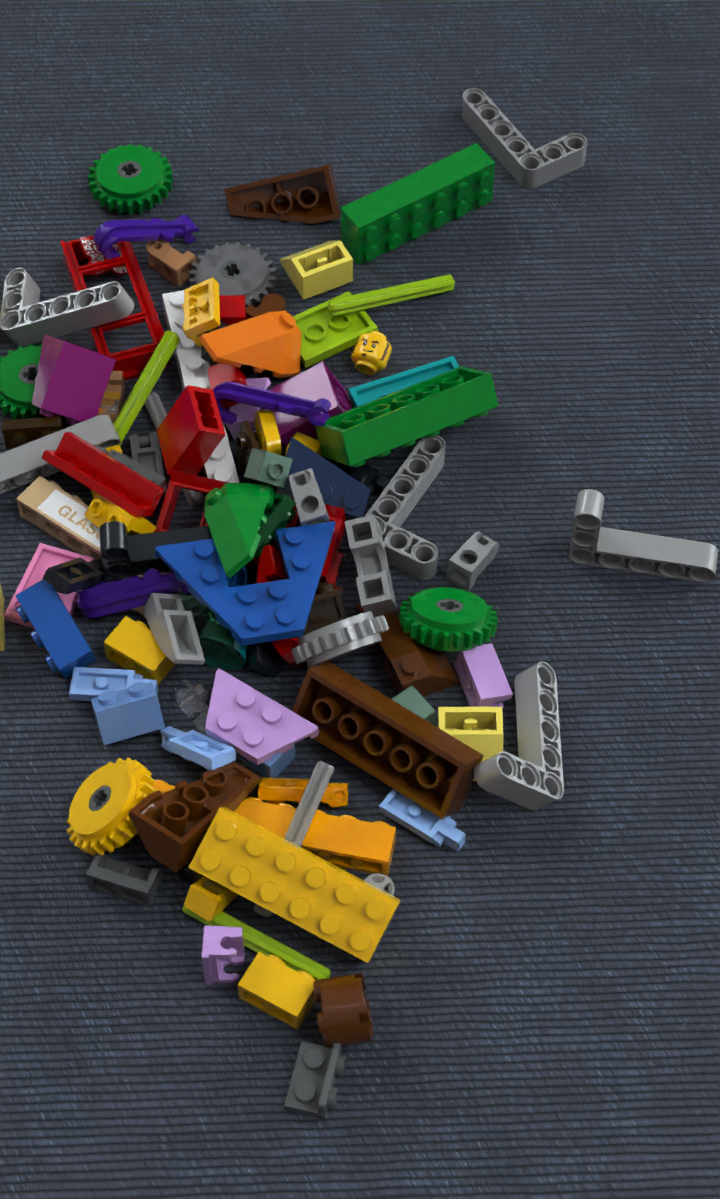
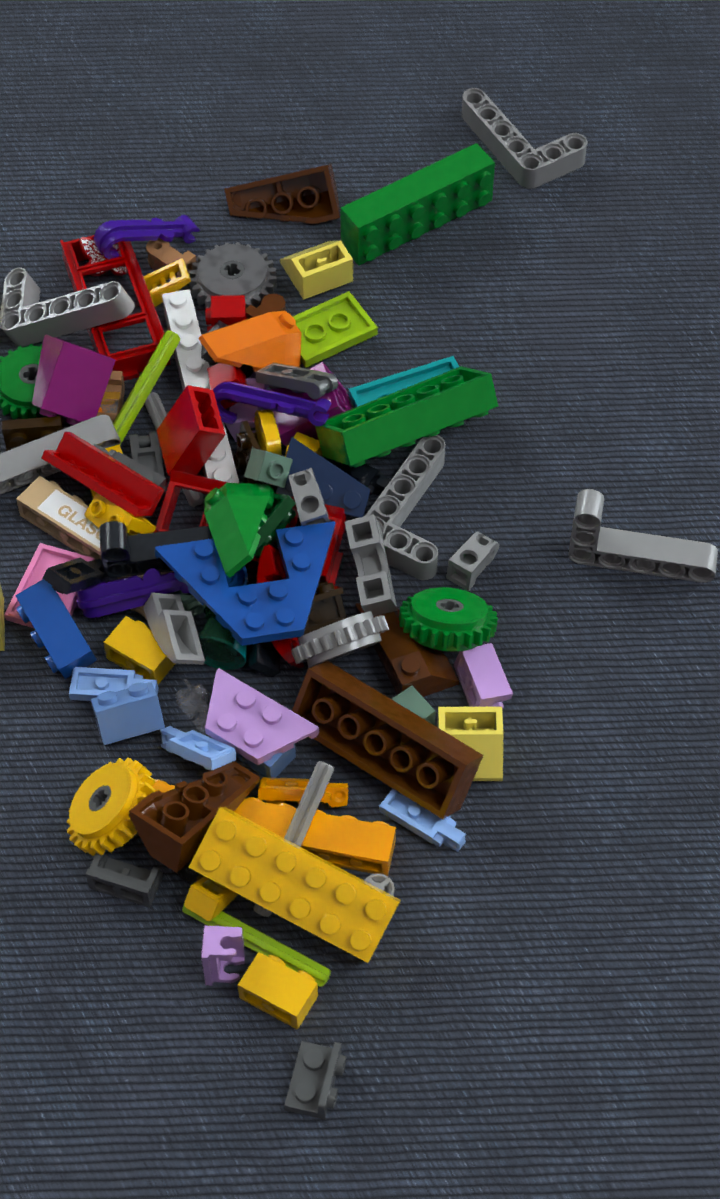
green gear [88,144,173,214] -> none
yellow bracket [182,277,220,347] -> none
reddish brown brick [314,973,373,1048] -> none
lime axle [327,274,455,316] -> none
yellow head [351,331,392,375] -> none
light grey beam [474,661,564,811] -> none
none -> yellow slope [143,258,191,307]
none -> dark grey plate [256,363,338,400]

